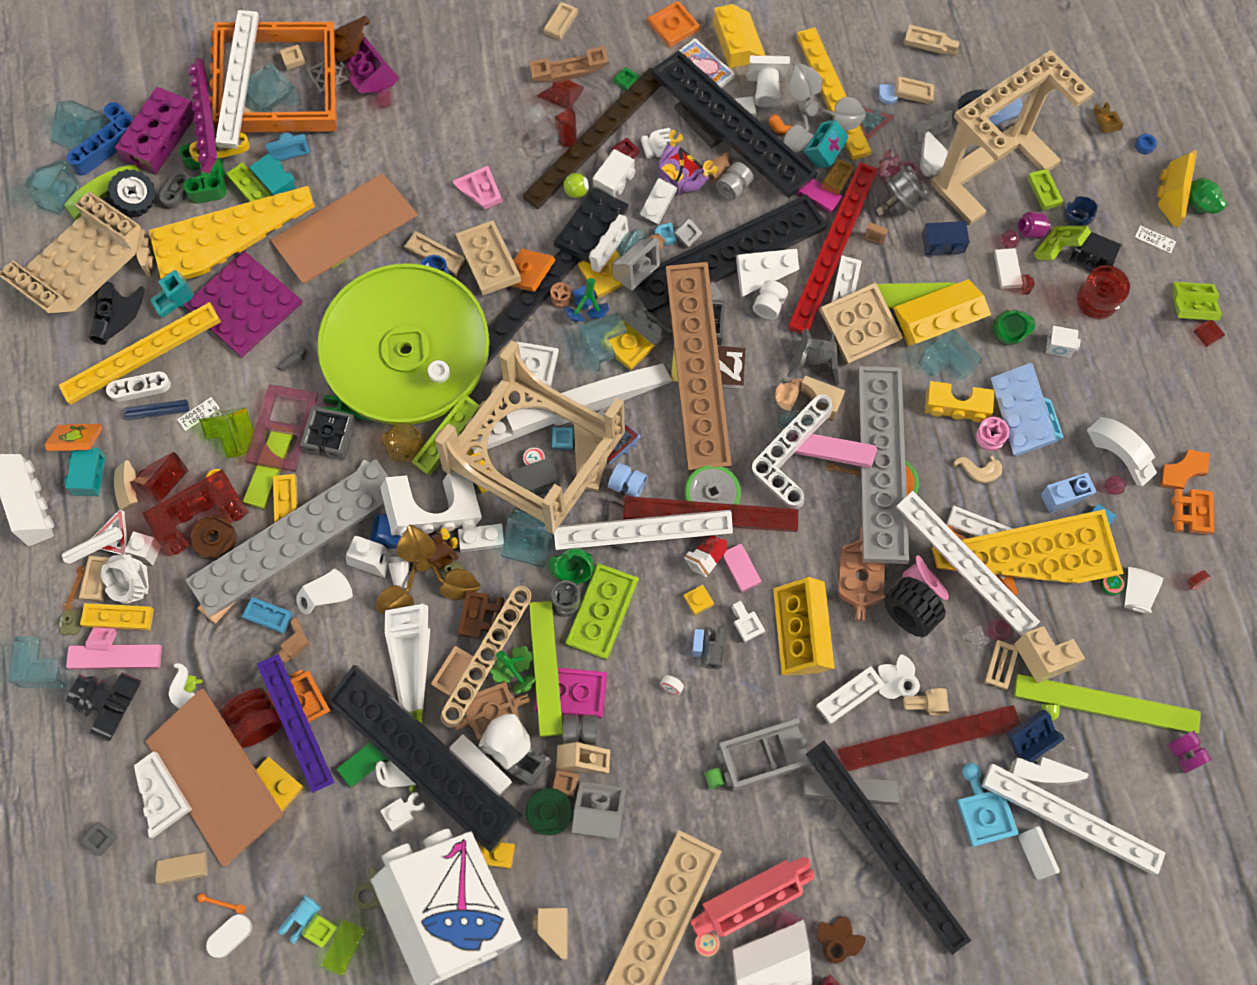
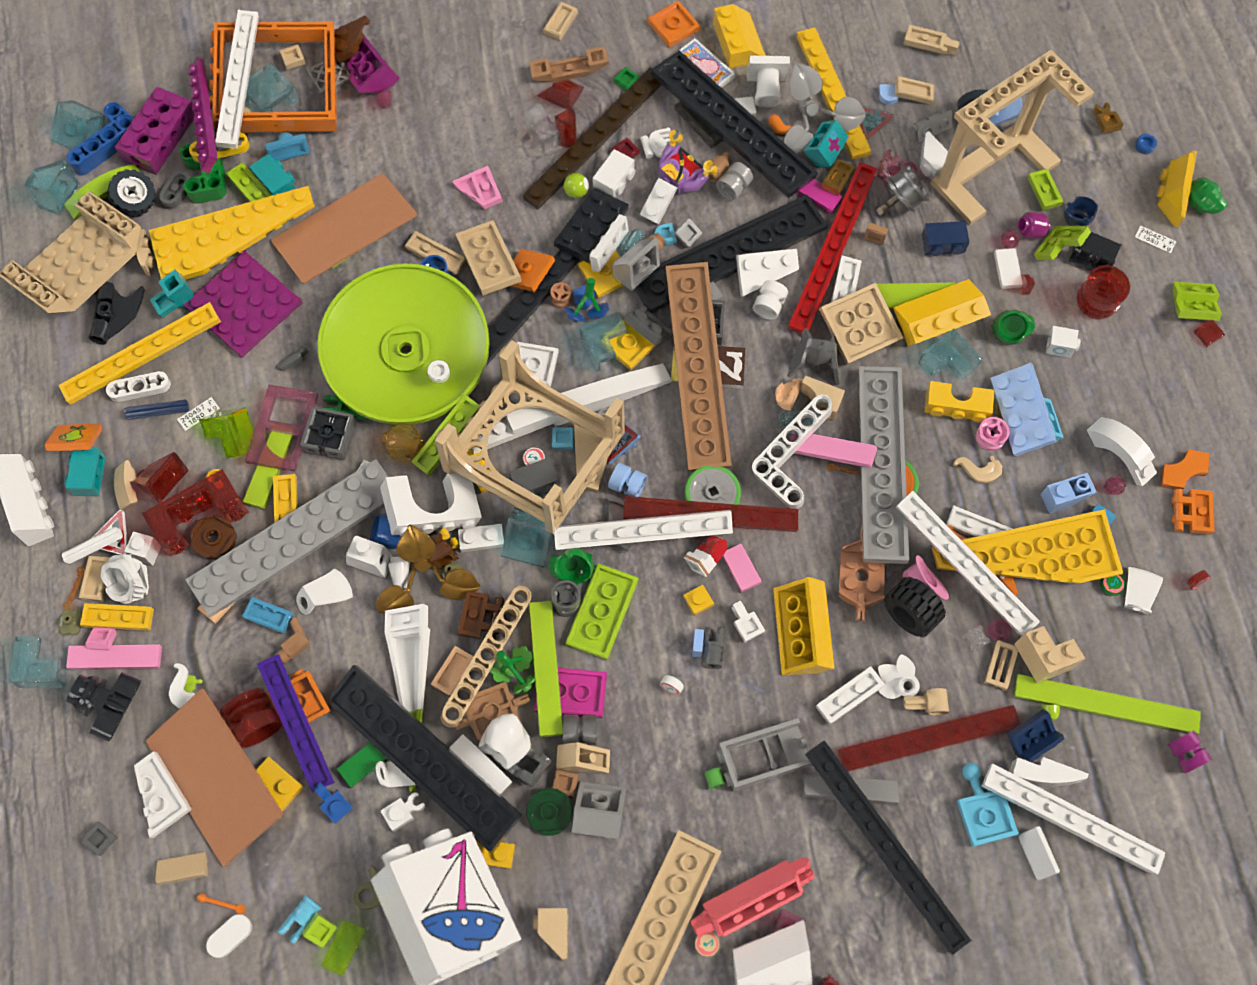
reddish brown plate [817,916,866,964] -> none
none -> blue plate [313,782,353,824]

